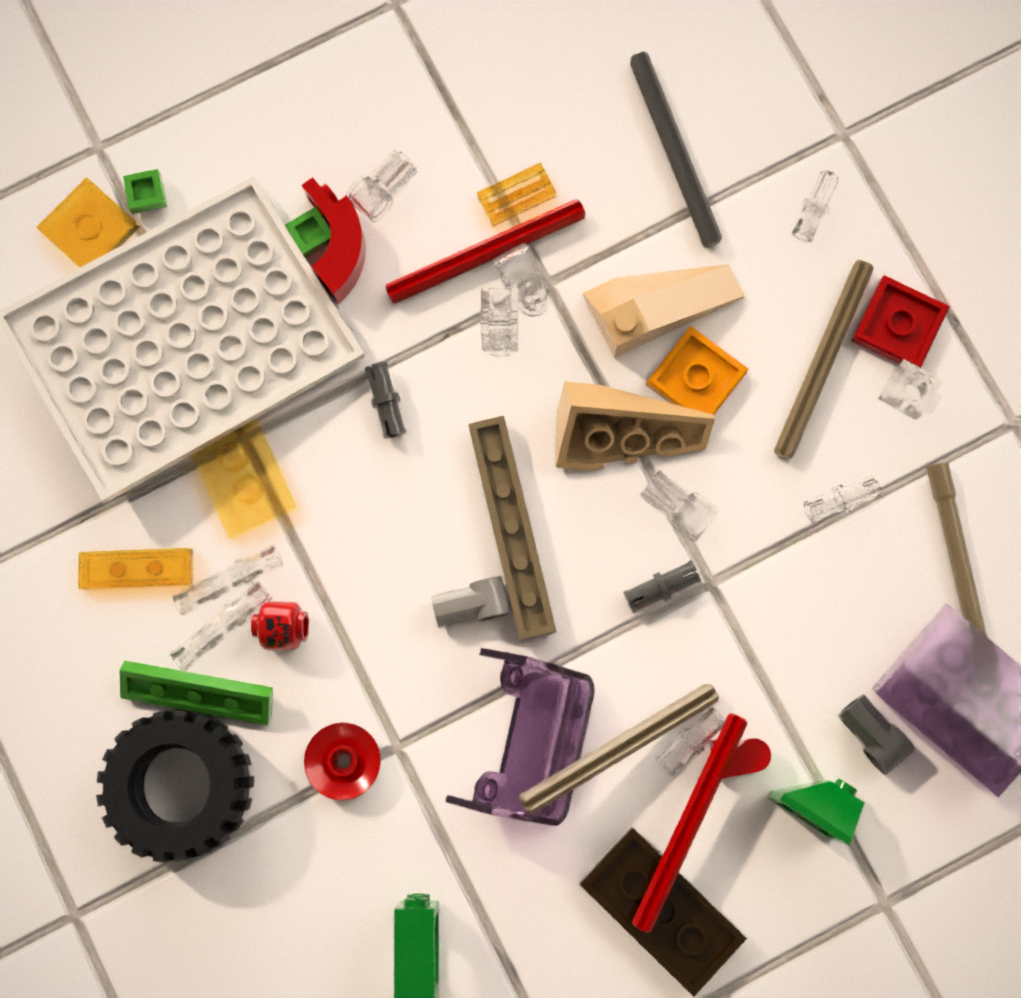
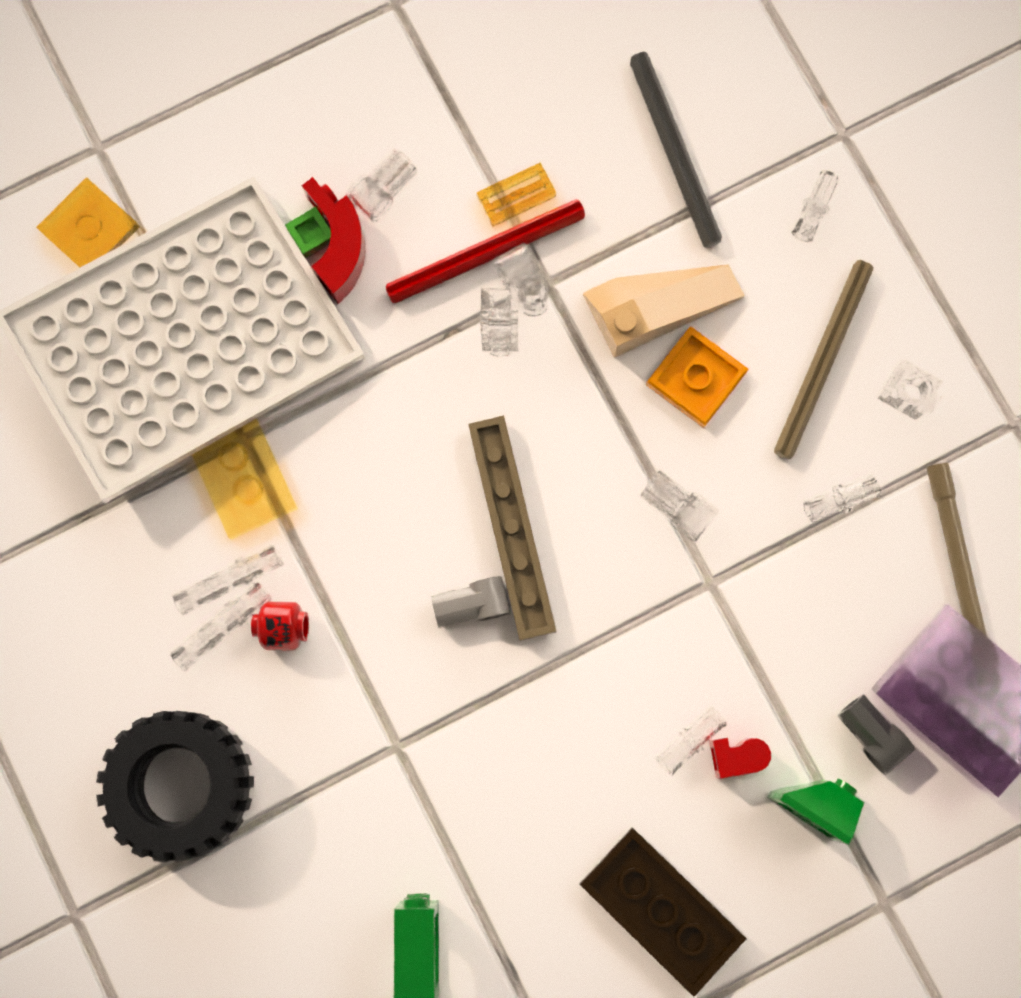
clear yellow tile [78,548,193,590] -> none
bright green plate [119,660,273,725] -> none
bright green plate [123,169,168,214] -> none
red dish [304,722,381,800] -> none
dark grey pin [365,362,407,439] -> none
clear purple windscreen [445,648,595,826] -> none
dark tan axle [519,684,719,814] -> none
tan wedge [555,381,715,470] -> none
dark grey pin [623,560,701,613] -> none
red axle [632,713,748,933] -> none
red tile [851,275,950,372] -> none

